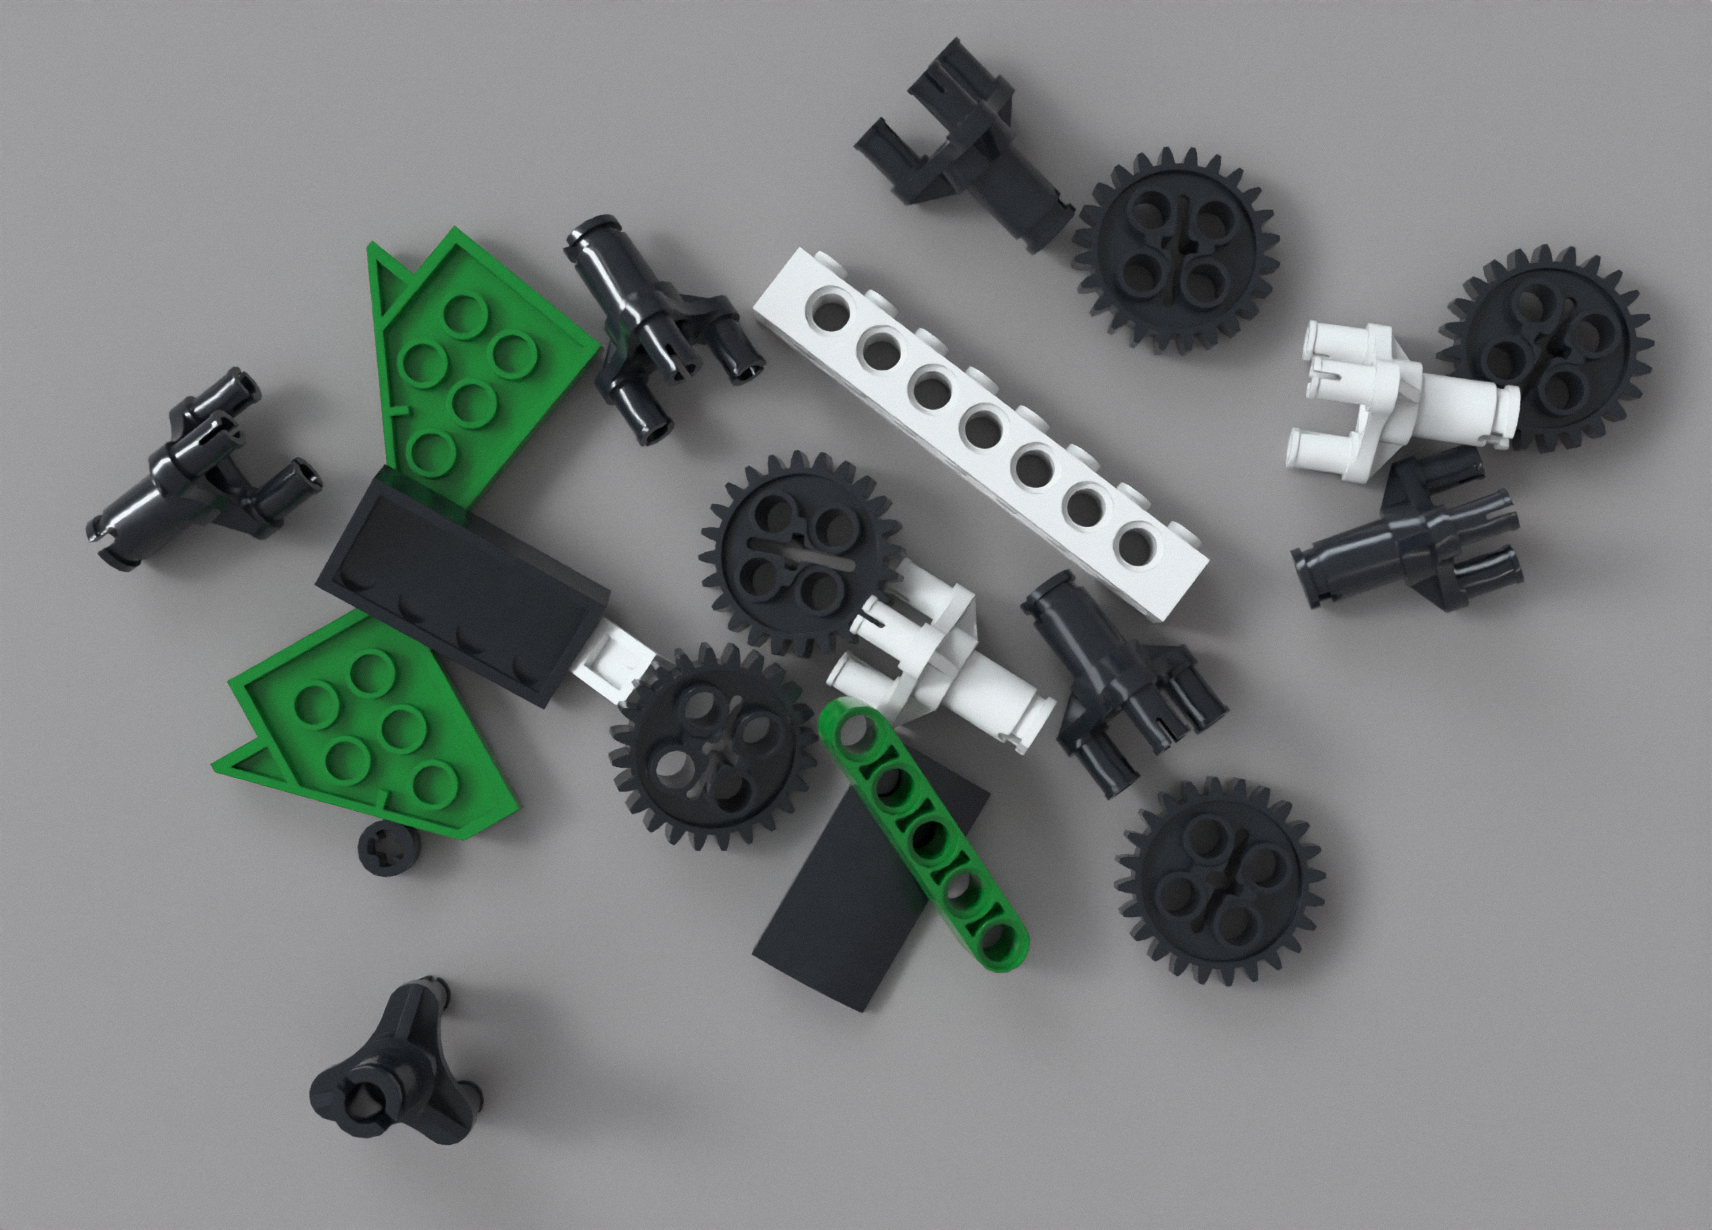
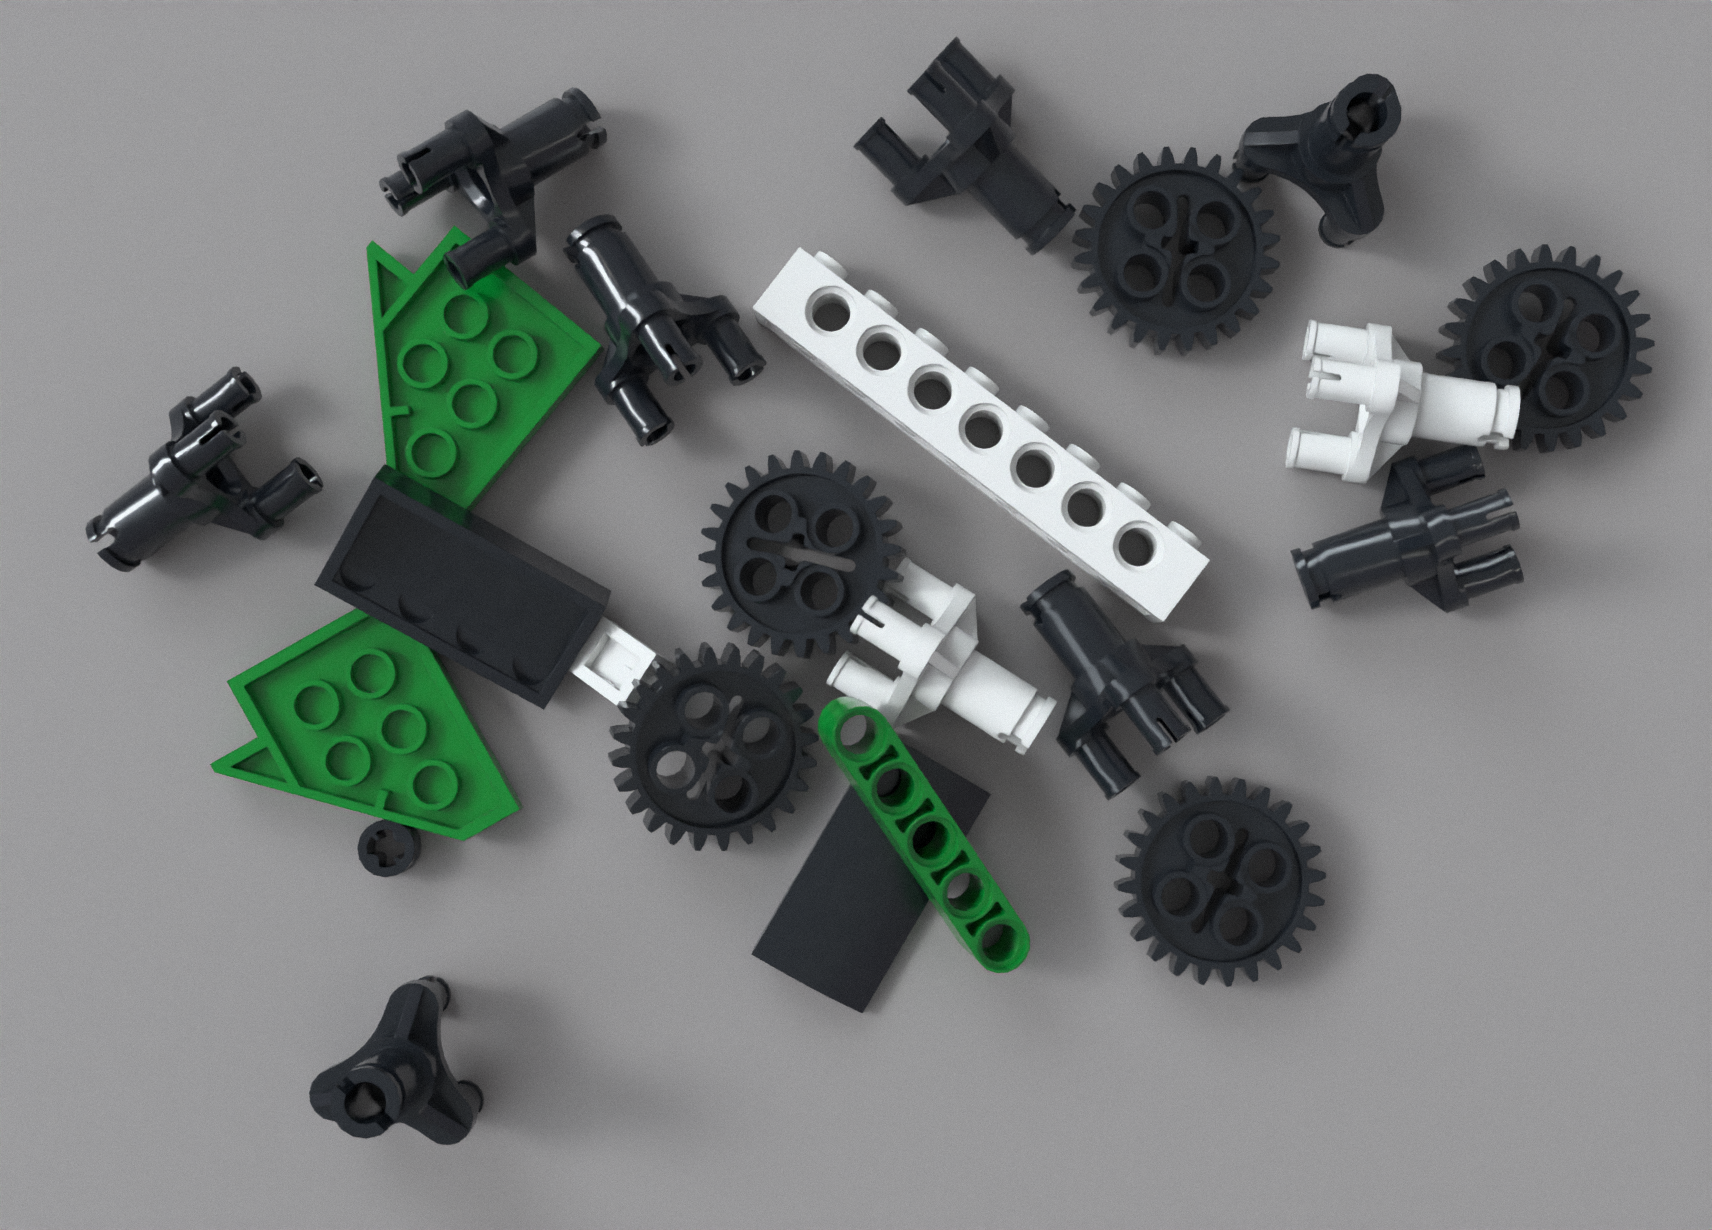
none -> black wheel [379,87,607,290]
none -> black wheel [1232,74,1402,249]

